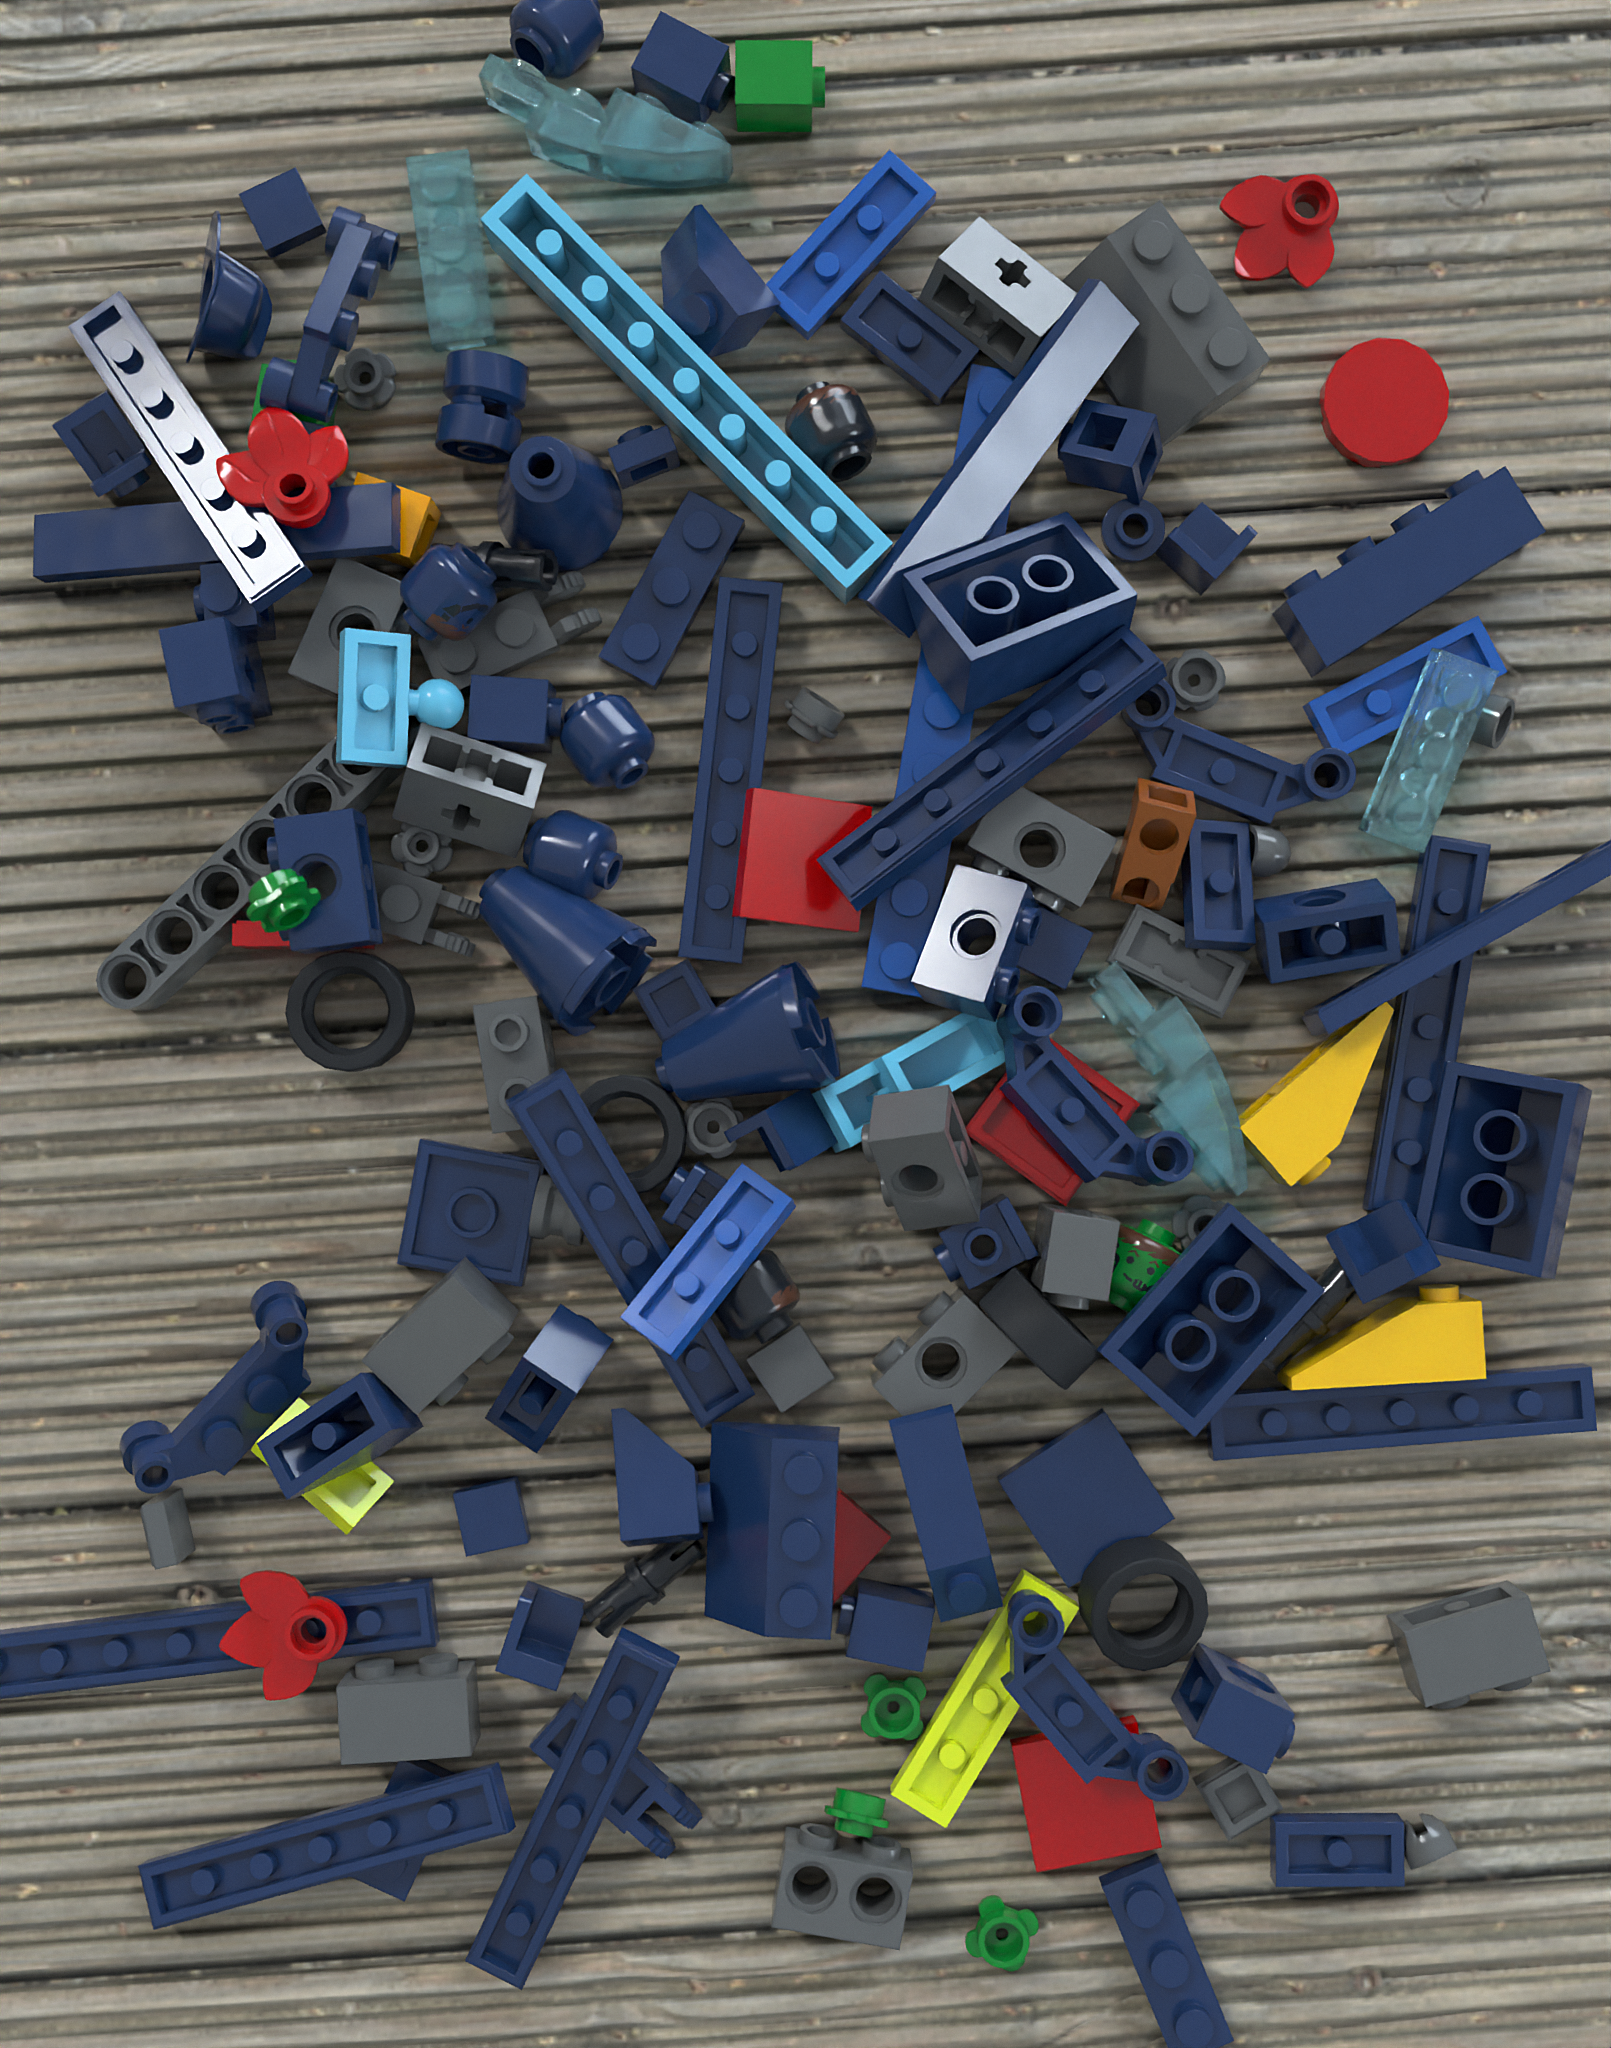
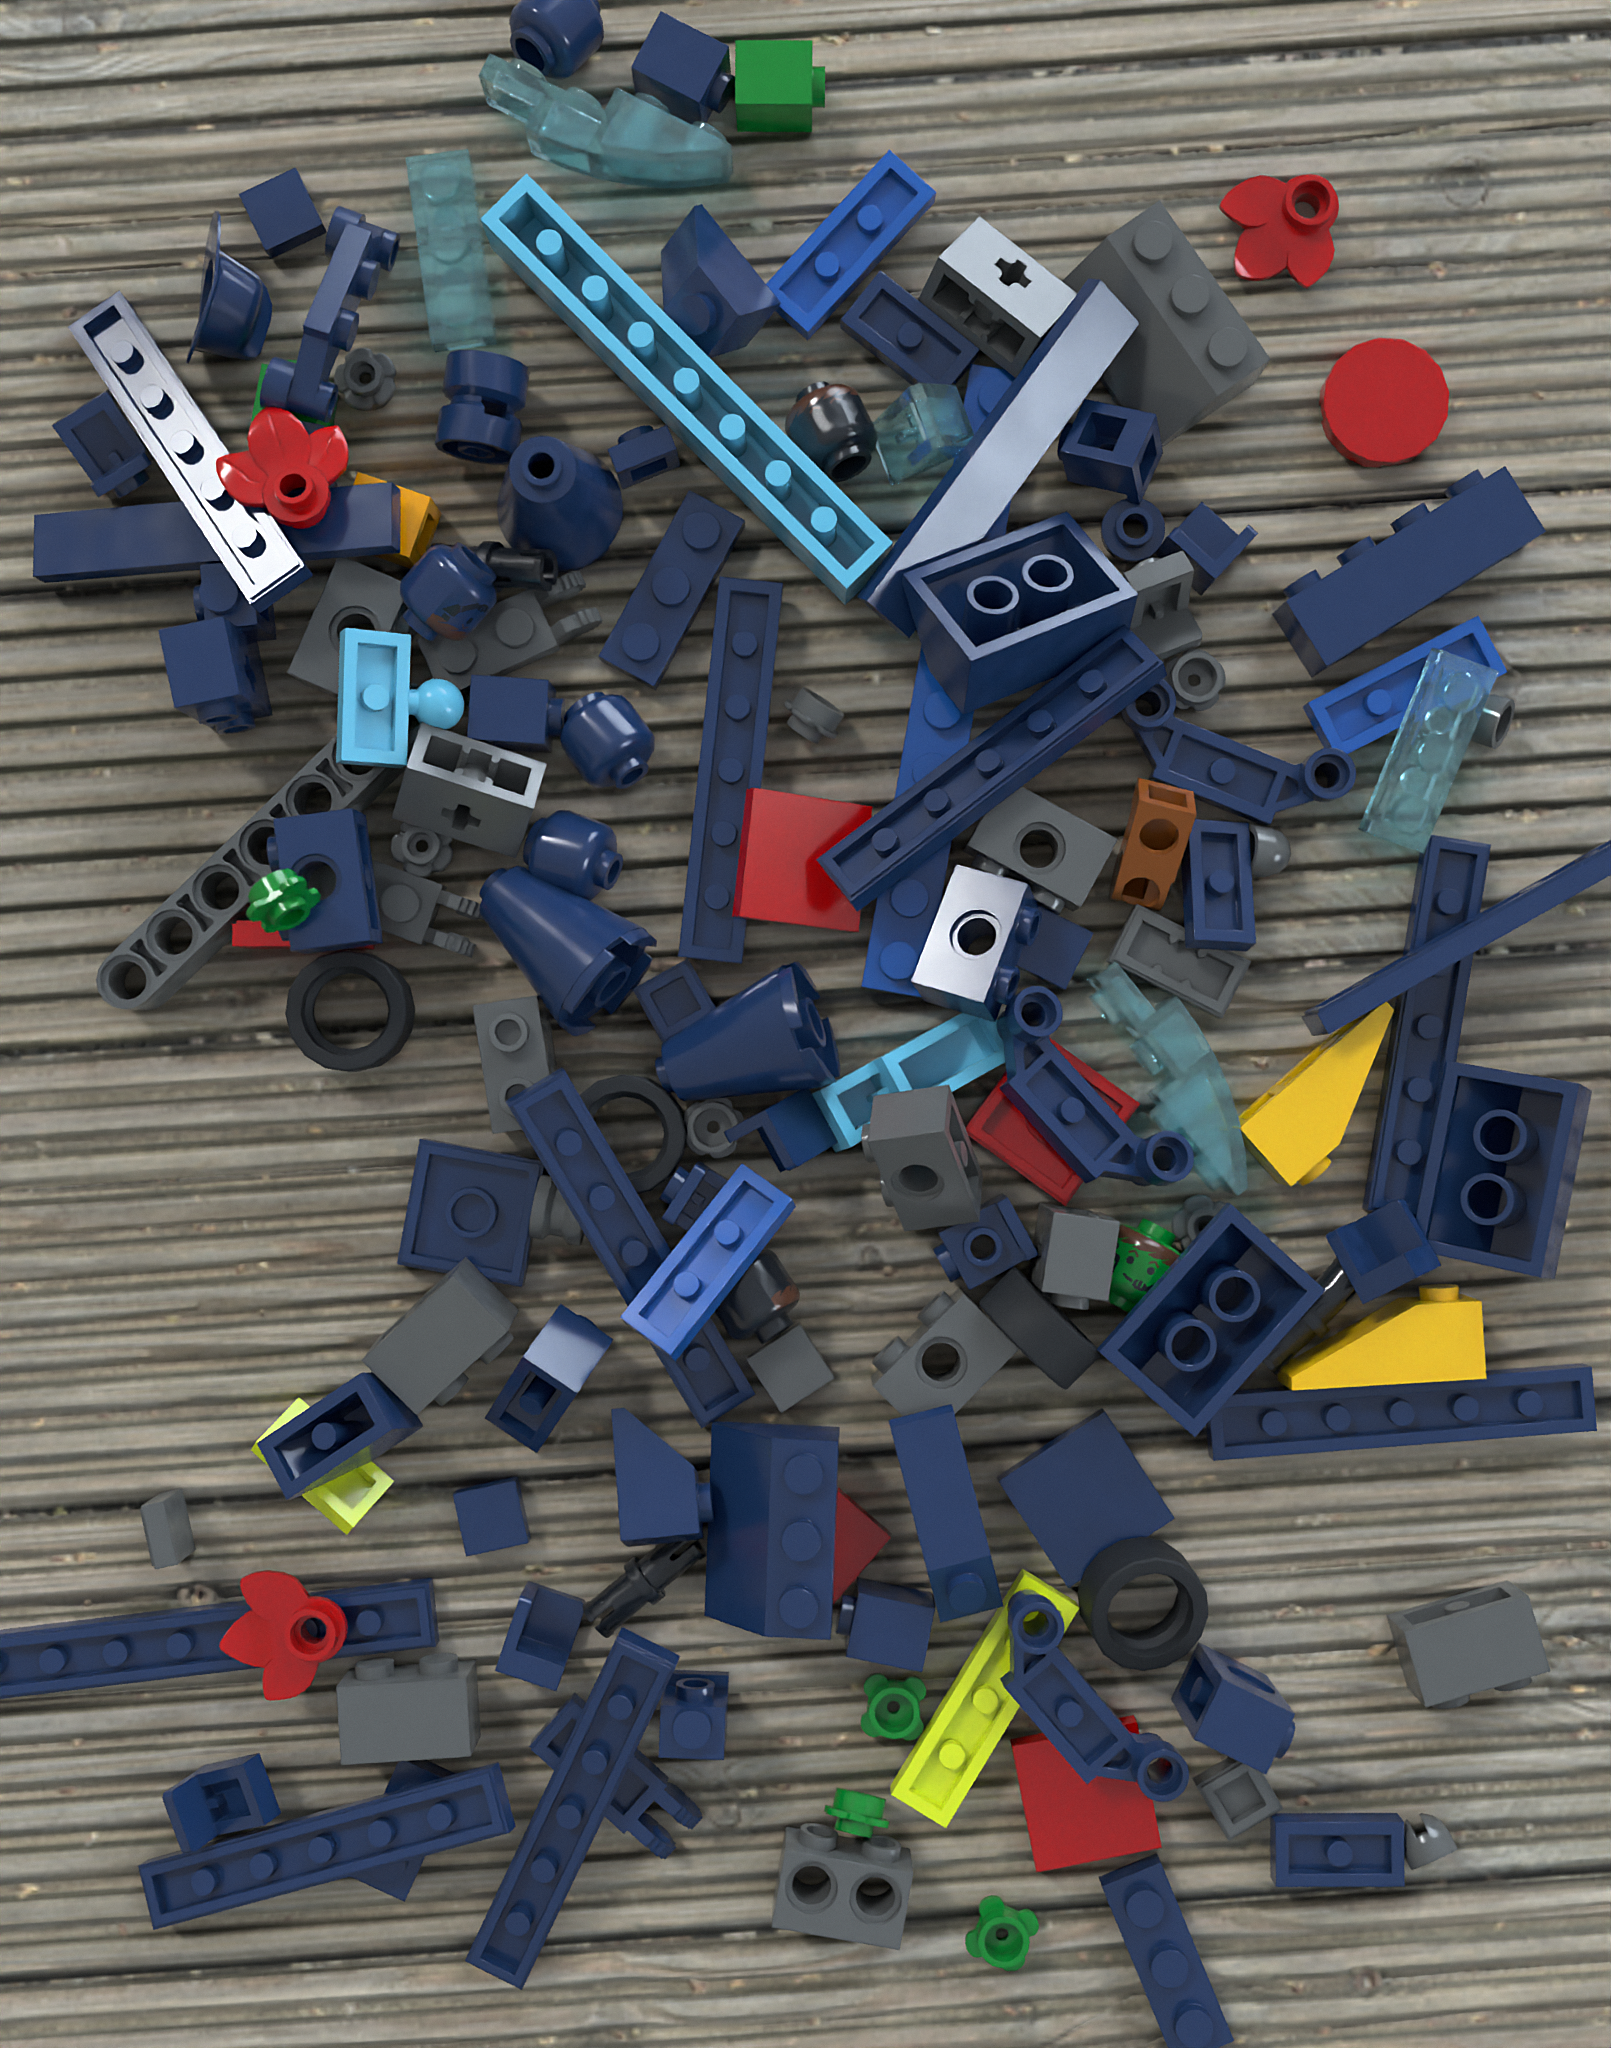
dark blue plate [119,1281,312,1494] -> none
dark blue brick [1253,878,1401,984] -> none
none -> dark blue bracket [163,1753,281,1853]
none -> dark blue brick [658,1670,729,1760]
none -> clear light blue slope [873,383,974,486]
none -> dark grey bracket [1123,550,1203,660]

